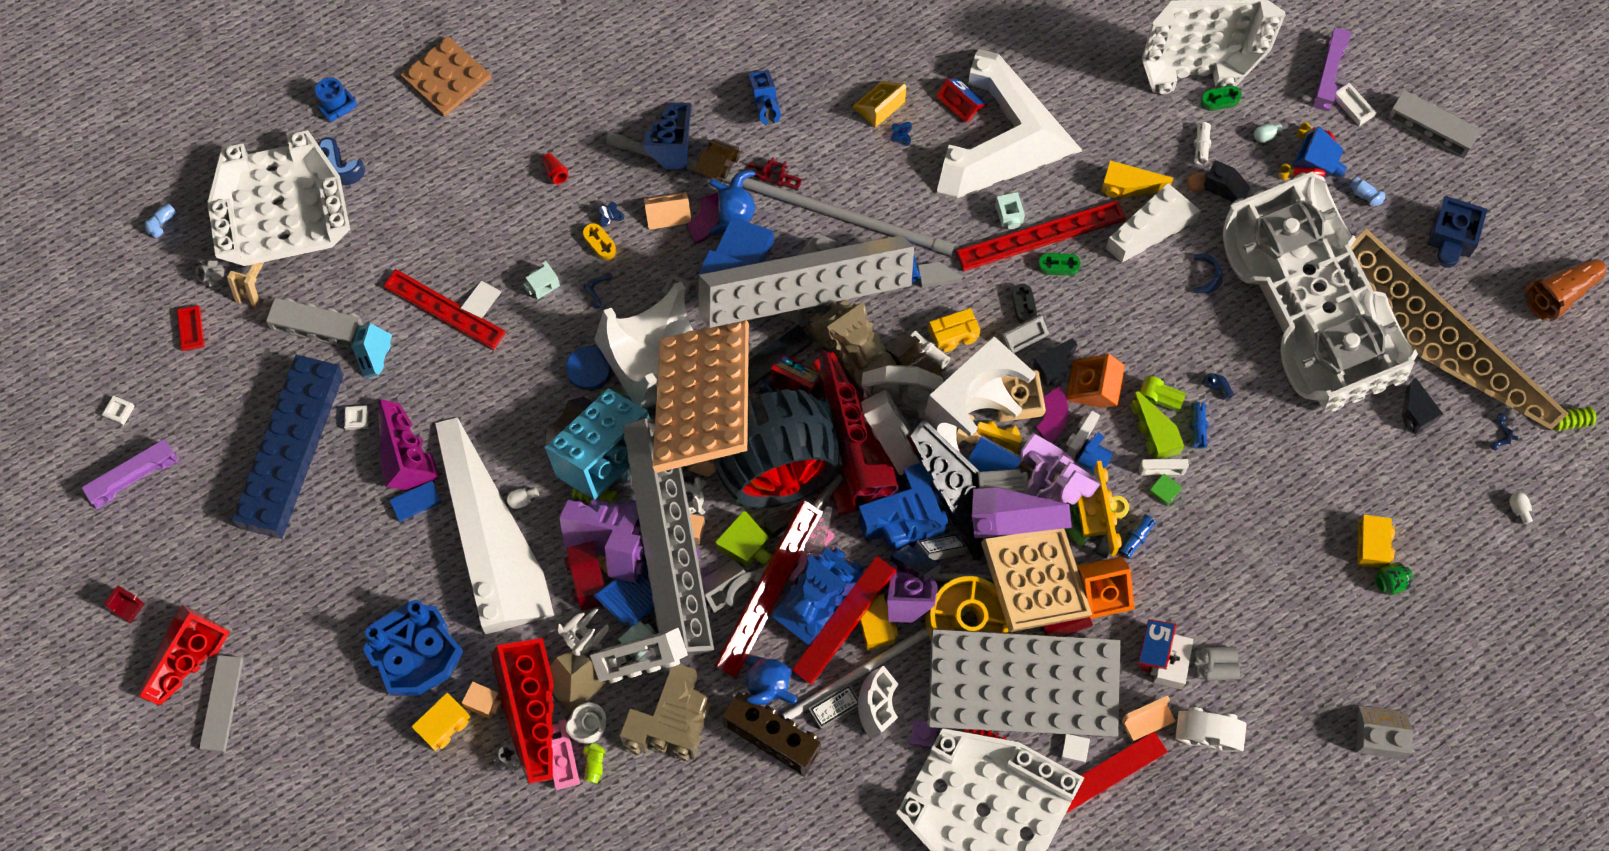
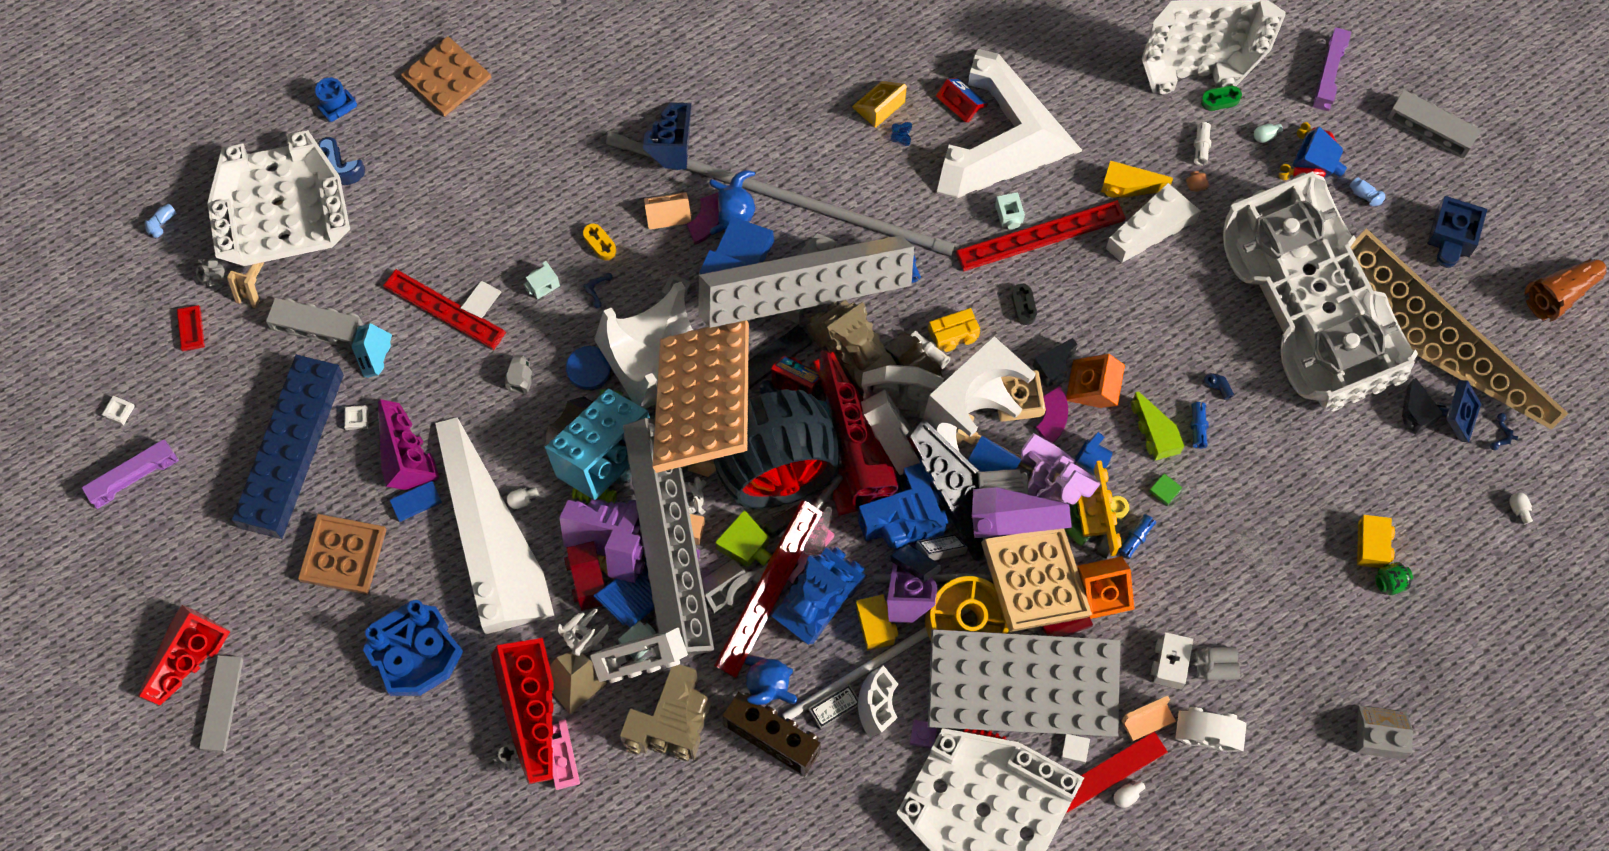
dark red panel [104,585,145,624] -> none
yellow brick [412,693,470,751] -> none
light nougat brick [462,682,502,719] -> none
red cone [541,153,569,185] -> none
white hair [566,702,606,744] -> none
lime arm [583,743,606,784] -> none
dark blue piece [598,201,624,227] -> none
dark brown brick [694,138,741,183] -> none
dark red piece [746,157,802,191] -> none
blue plate [748,70,781,125] -> none
red tile [792,556,897,685] -> none
light grey tile [918,262,962,288] -> none
yellow tile [976,420,1022,454] -> none
light grey tile [1001,314,1049,353] -> none
green beam [1038,253,1081,276] -> none
white plate [1066,411,1100,458] -> none
blue panel [1138,619,1177,673] -> none
lime piece [1139,375,1186,412] -> none
white tile [1139,459,1189,476] -> none
dark blue helmet [1193,253,1223,294] -> none
black slope [1204,160,1251,202] -> none
white tile [1335,83,1377,126] -> none
lime piece [1553,406,1596,432] -> none
none -> medium nougat plate [298,514,387,595]
none -> light grey rock [505,355,532,394]
none -> white cylinder [1114,780,1145,808]
none -> dark blue tile [1436,380,1481,443]

